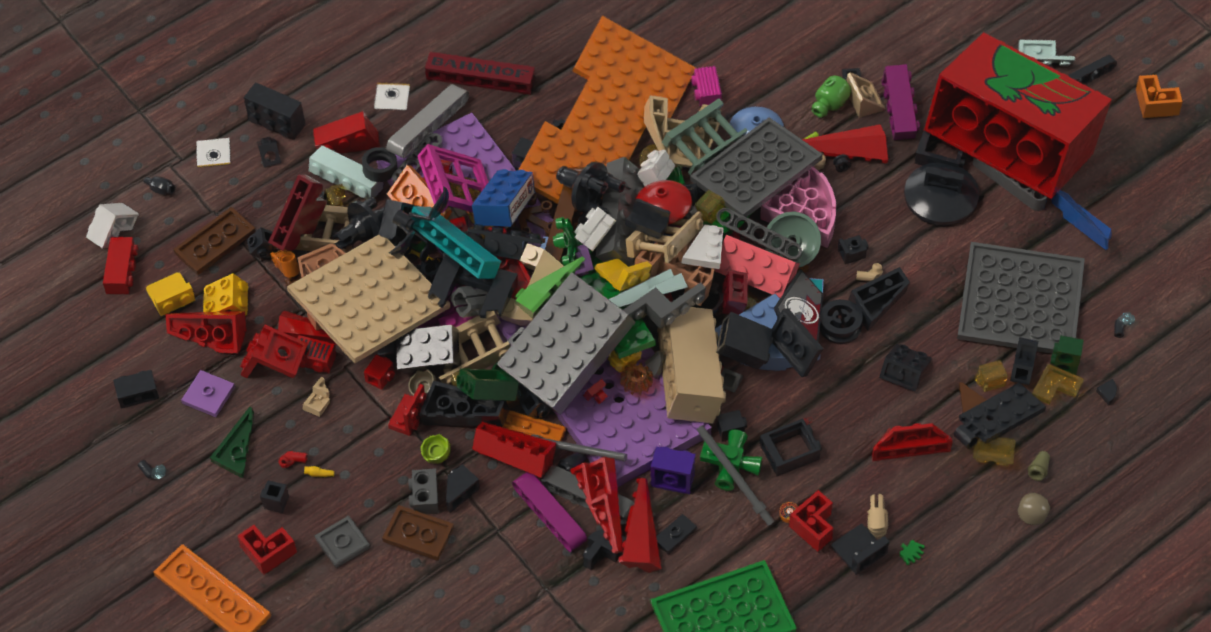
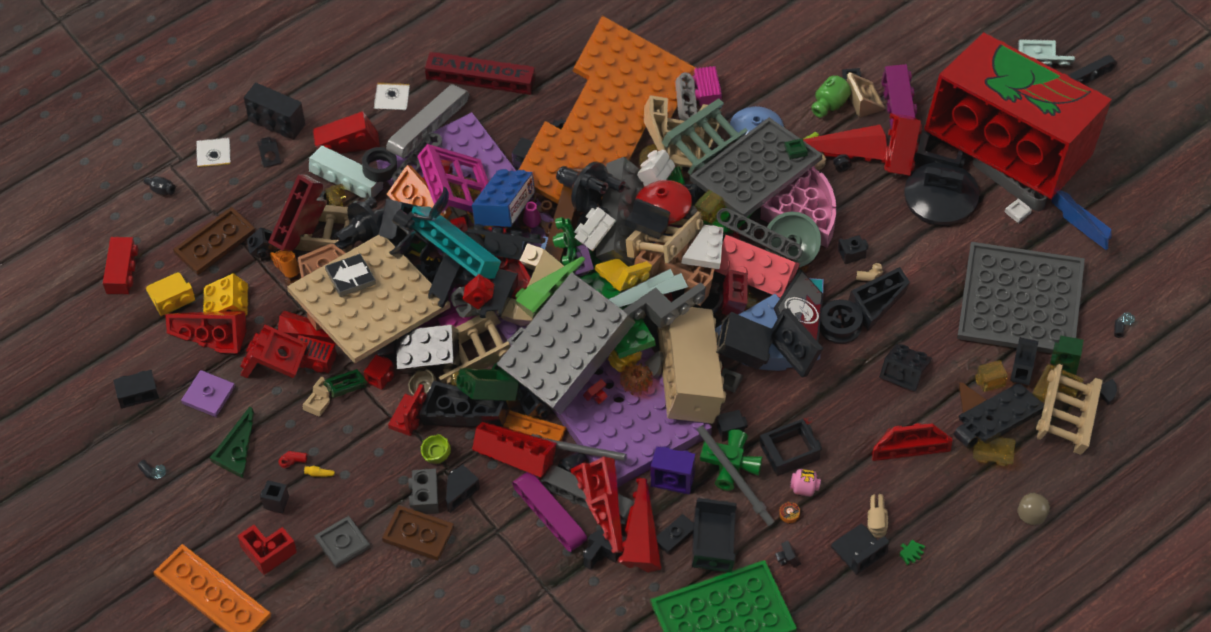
white brick [86,203,138,248] -> none
red brick [789,490,833,552] -> none
olive cone [1028,451,1050,481] -> none
orange brick [1136,75,1183,118] -> none
none -> dark green tile [323,369,368,398]
none -> tile [325,253,376,297]
none -> red brick [463,274,494,309]
none -> dark pink cone [522,202,541,228]
none -> light grey beam [675,73,697,121]
none -> black panel [691,498,737,573]
none -> black tile [775,540,801,568]
none -> dark green tile [784,138,808,159]
none -> bright pink head [790,469,820,497]
none -> red wedge [884,113,922,175]
none -> white tile [1005,198,1032,223]
none -> tan fence [1036,364,1102,455]

